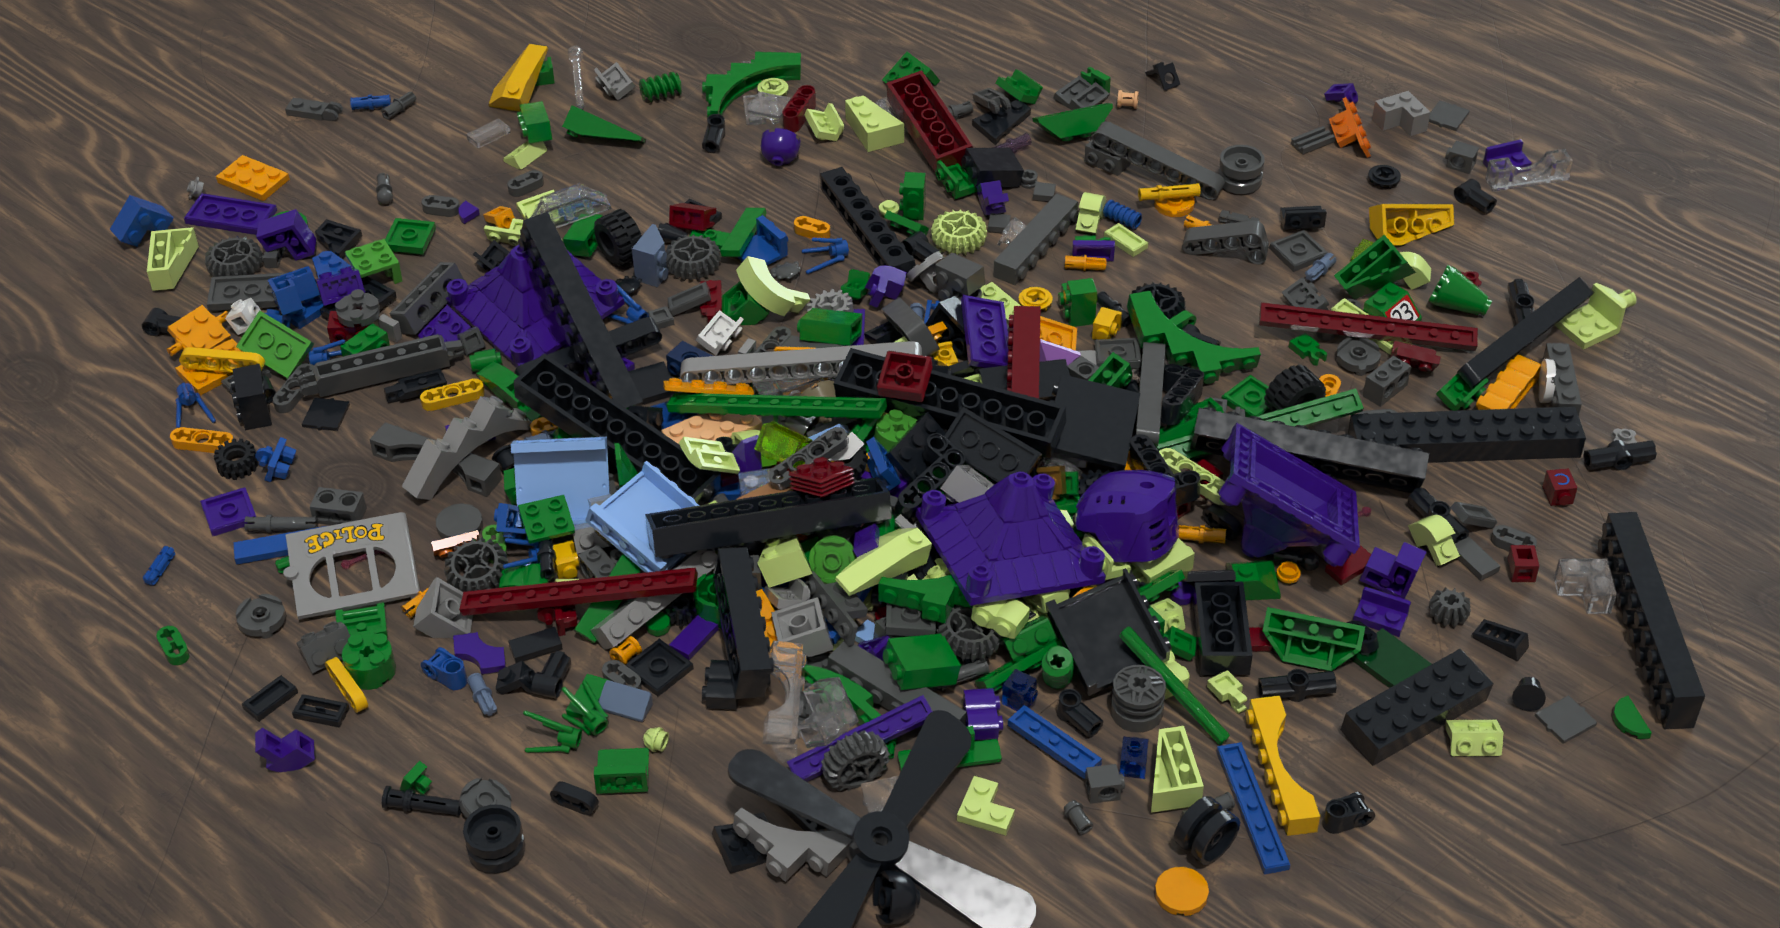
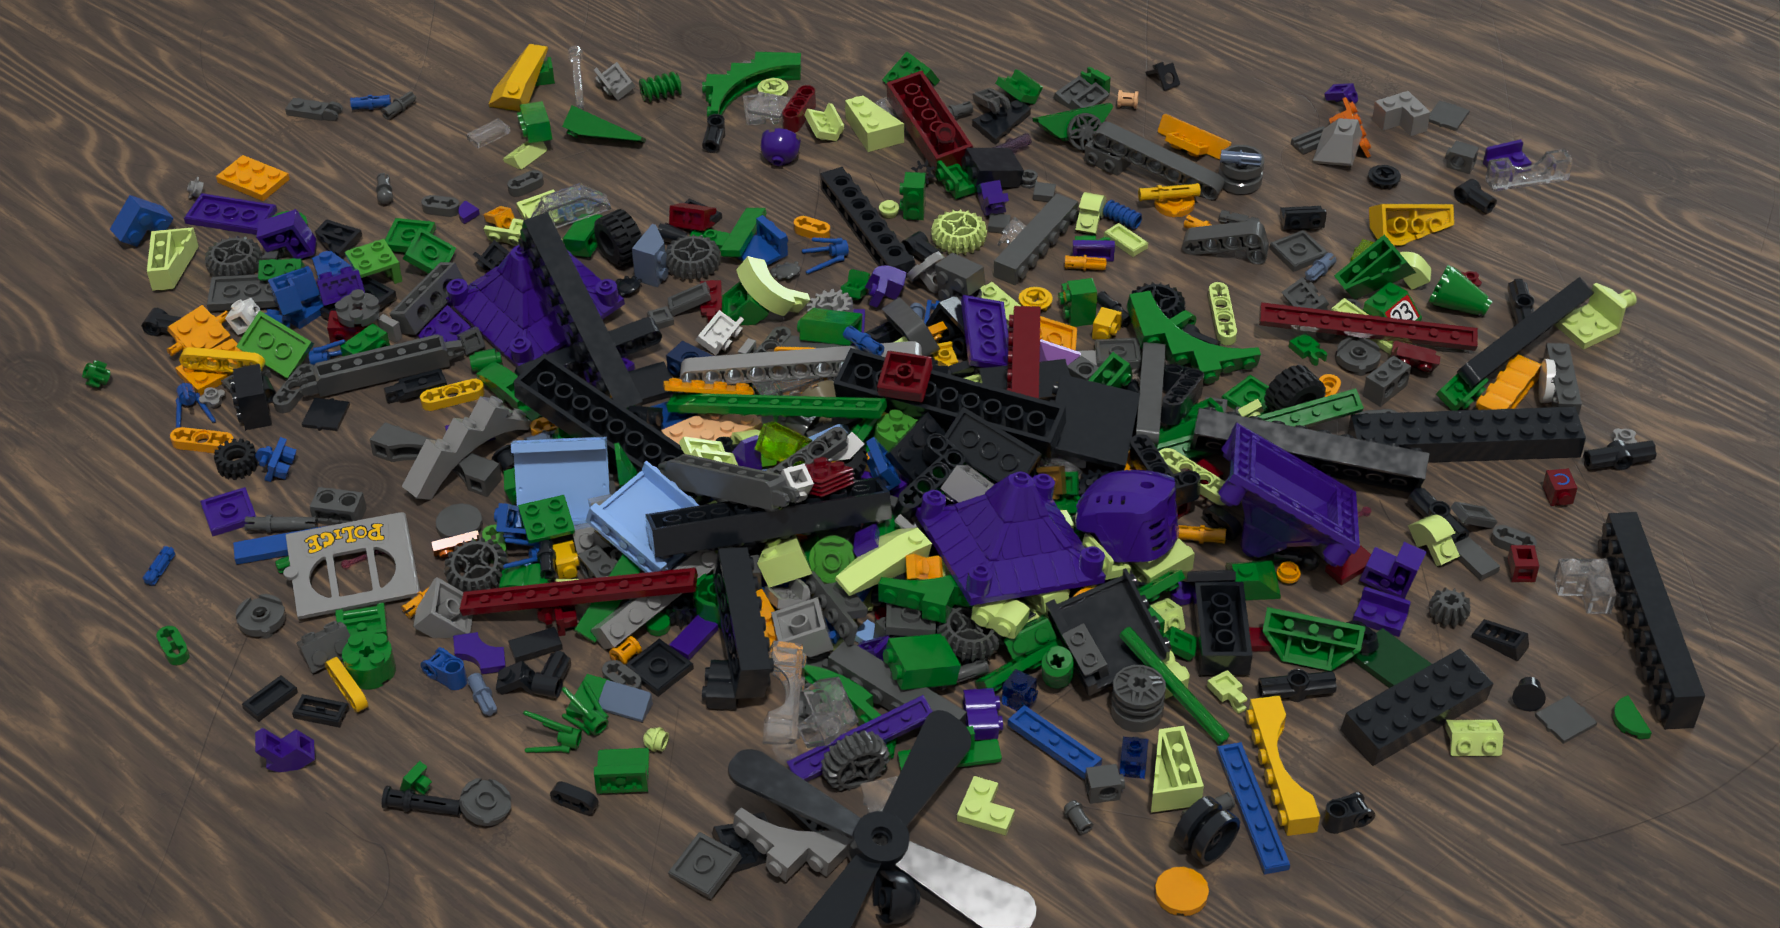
black wheel [463,804,525,873] -> none
blue plant [607,285,649,324] -> none
green plate [884,210,929,235] -> none
black piece [1056,689,1103,737] -> none
none -> green gear [82,360,110,388]
none -> light grey plate [199,387,225,408]
none -> green bracket [258,258,306,281]
none -> green plate [403,227,456,274]
none -> dark grey hinge [658,454,800,512]
none -> dark grey tile [668,832,742,899]
none -> white brick [781,464,814,503]
none -> blue pin [843,325,884,356]
none -> light orange bracket [906,554,943,580]
none -> black gear [911,160,935,184]
none -> dark red plate [935,123,956,143]
none -> dark grey bracket [1062,623,1109,679]
none -> dark grey wheel [1067,113,1101,151]
none -> light orange bracket [1157,114,1231,159]
none -> yellowish green beam [1208,282,1237,345]
none -> sand blue axle [1220,150,1262,166]
none -> yellowish green plate [1238,399,1264,418]
none -> light grey slope [1313,118,1362,166]

